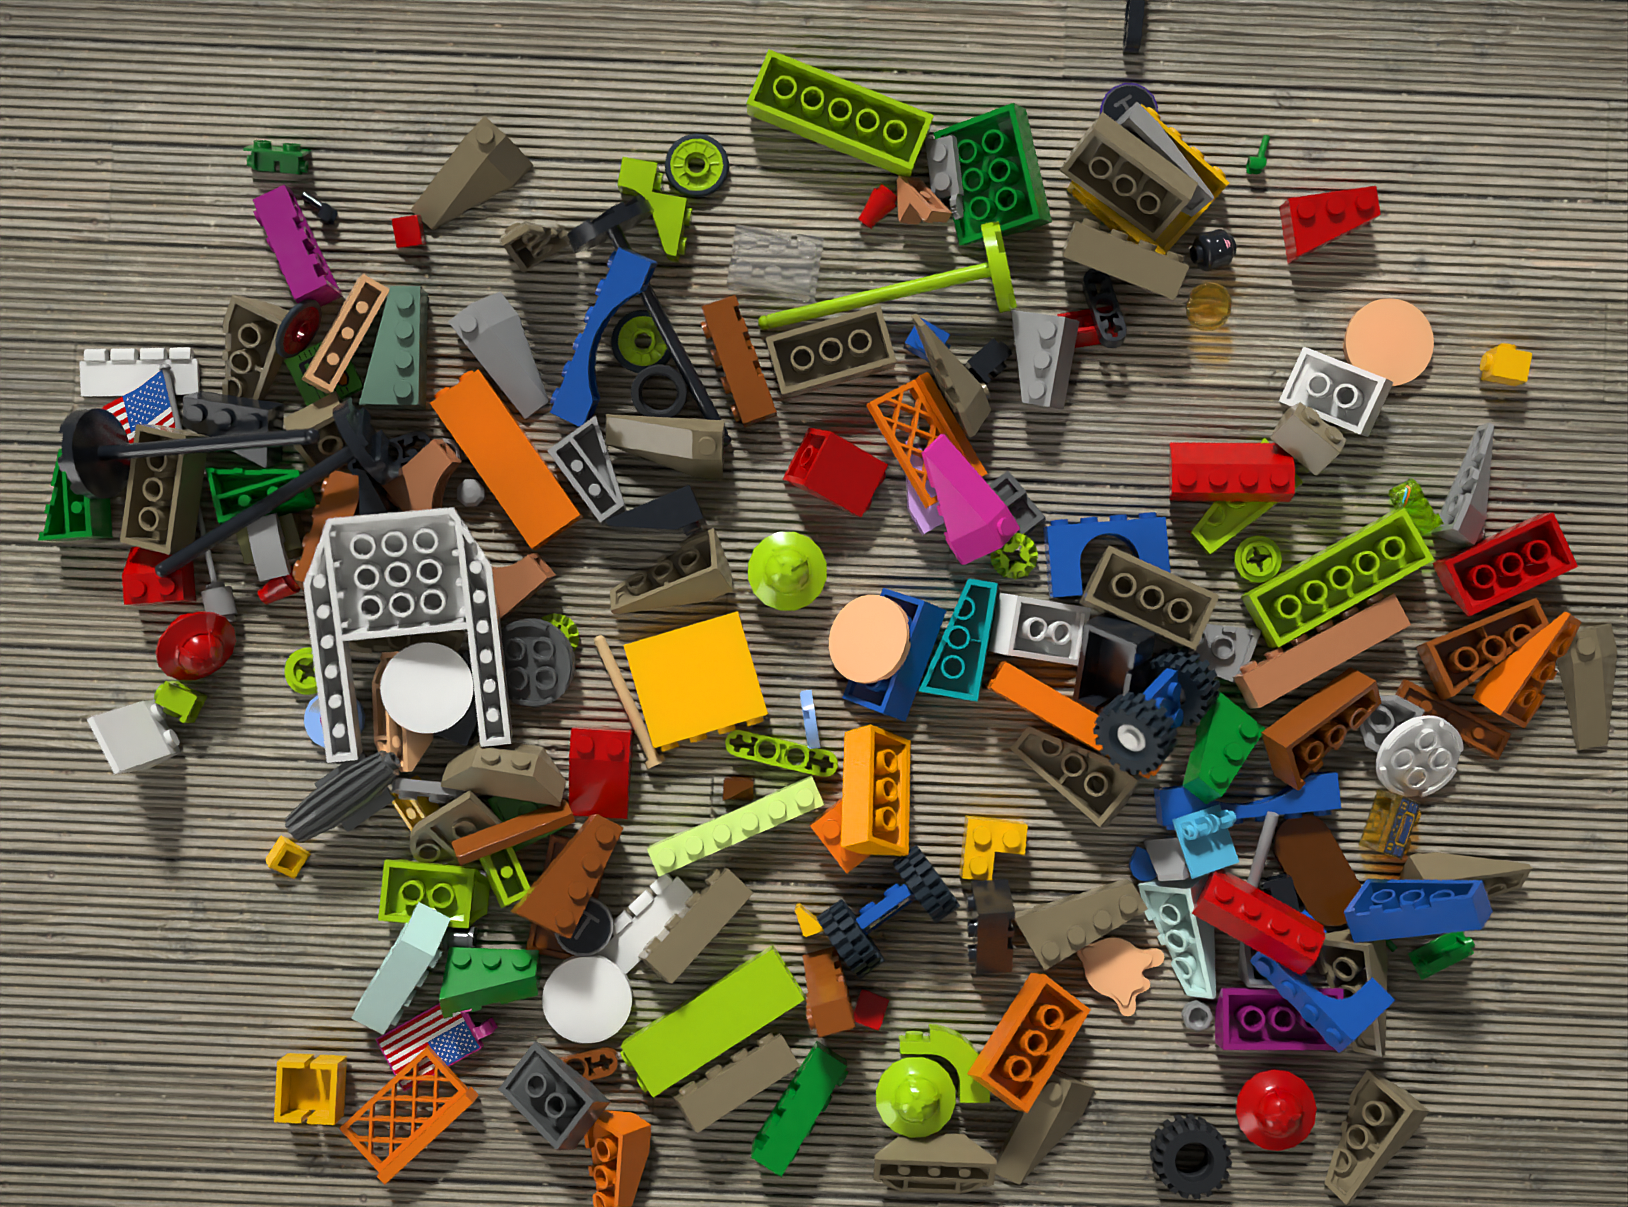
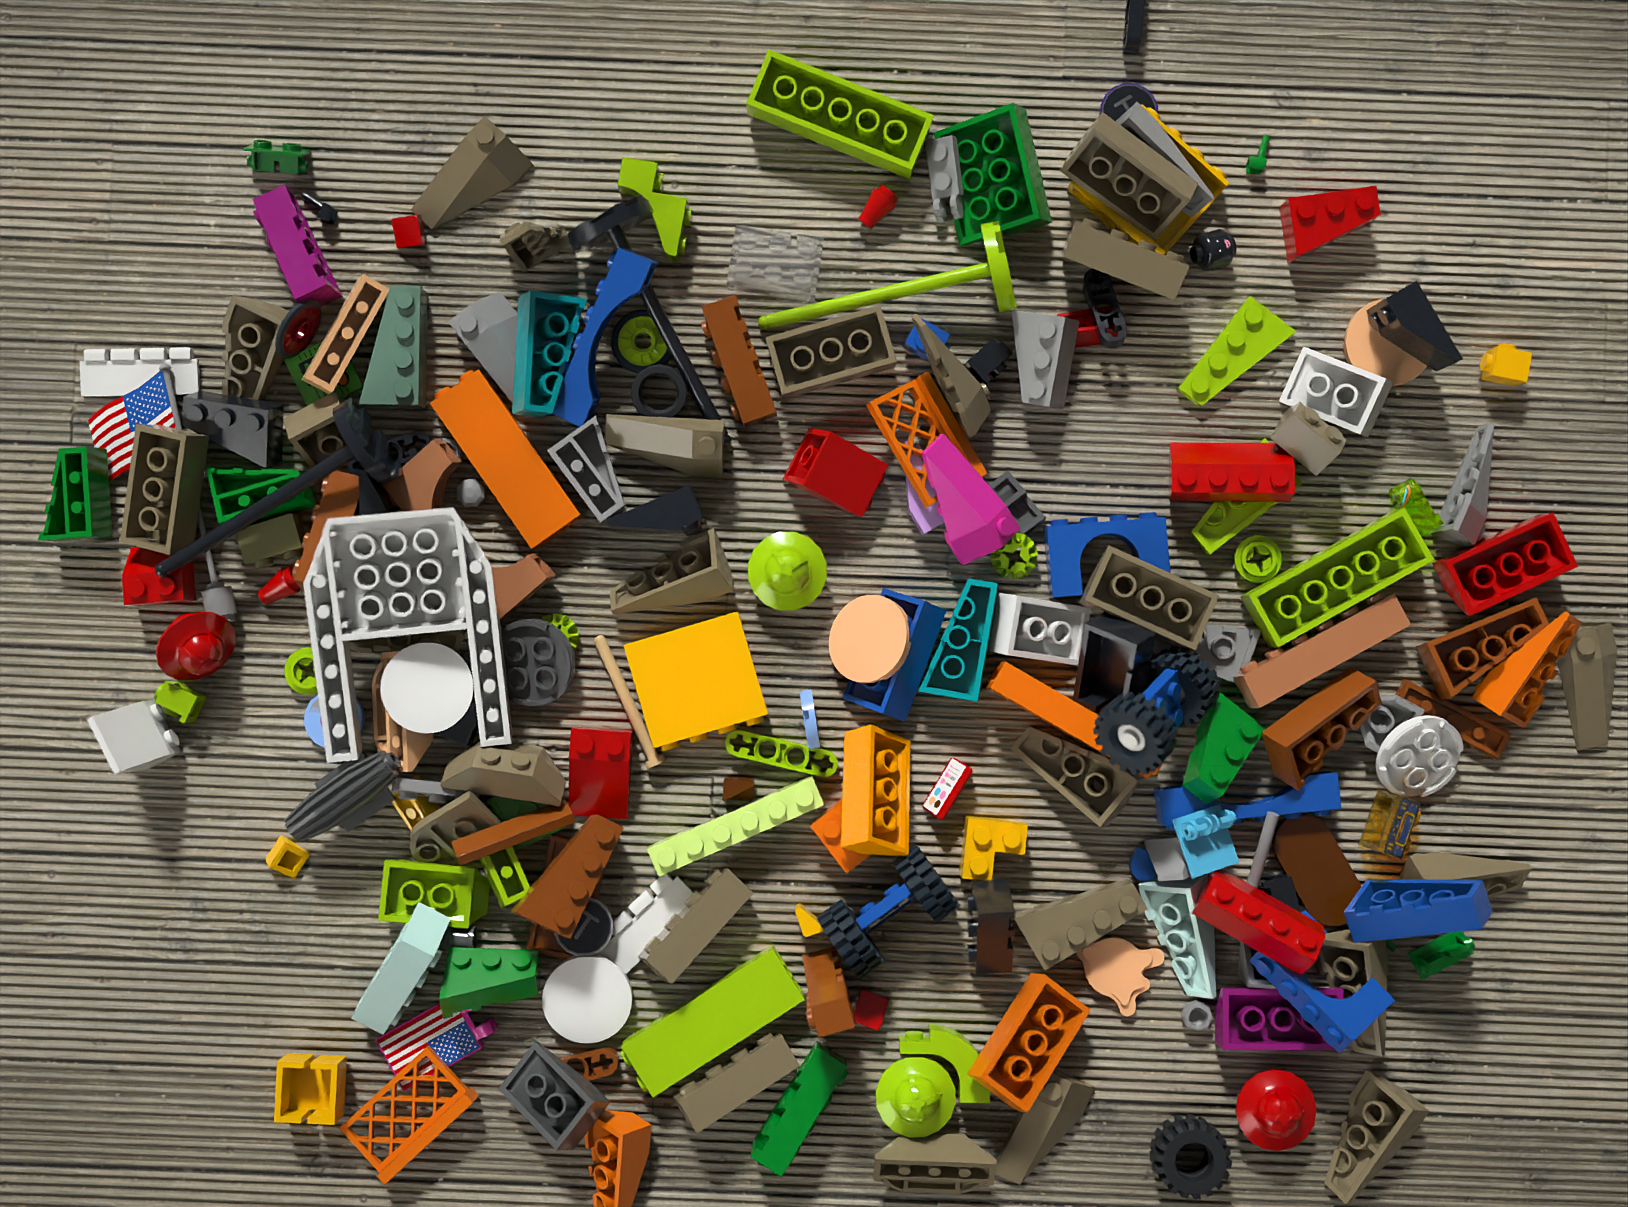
black piece [58,408,320,499] -> none
light grey slope [247,513,292,581] -> none
lime wheel [665,134,729,198] -> none
nougat slope [897,176,952,225] -> none
clear yellow hair [1185,282,1232,331] -> none
none -> teal wedge [512,290,587,417]
none -> slope [922,757,973,820]
none -> lime wing [1176,296,1297,407]
none -> black slope [1366,281,1463,372]

